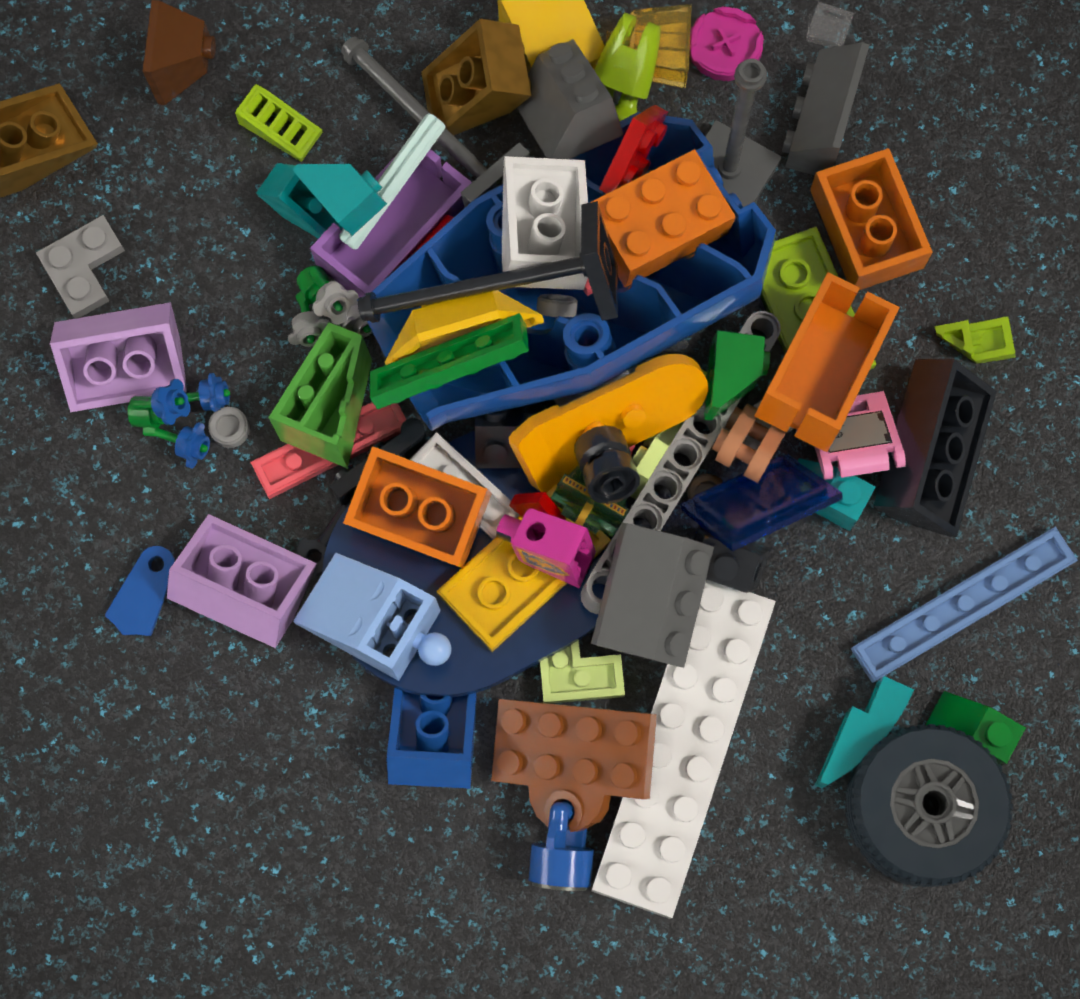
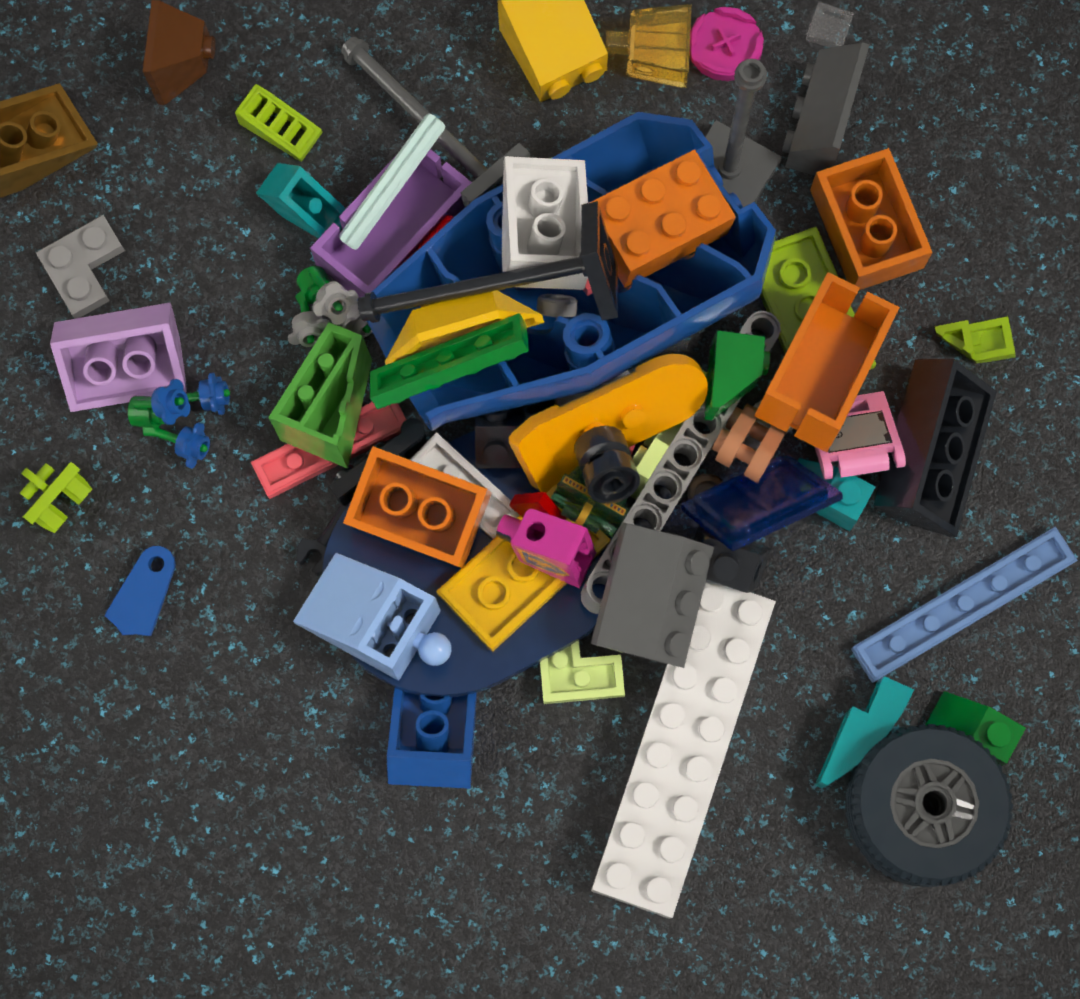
lavender slope [167,514,316,648] -> none
light grey tile [208,407,250,448] -> none
teal slope [292,164,387,236] -> none
pearl gold slope [422,19,531,136] -> none
dark orange plate [491,699,657,891] -> none
dark grey slope [517,39,624,159] -> none
lime piece [594,12,661,121] -> none
red plate [599,105,668,194] -> none
none -> lime hips [20,462,92,533]

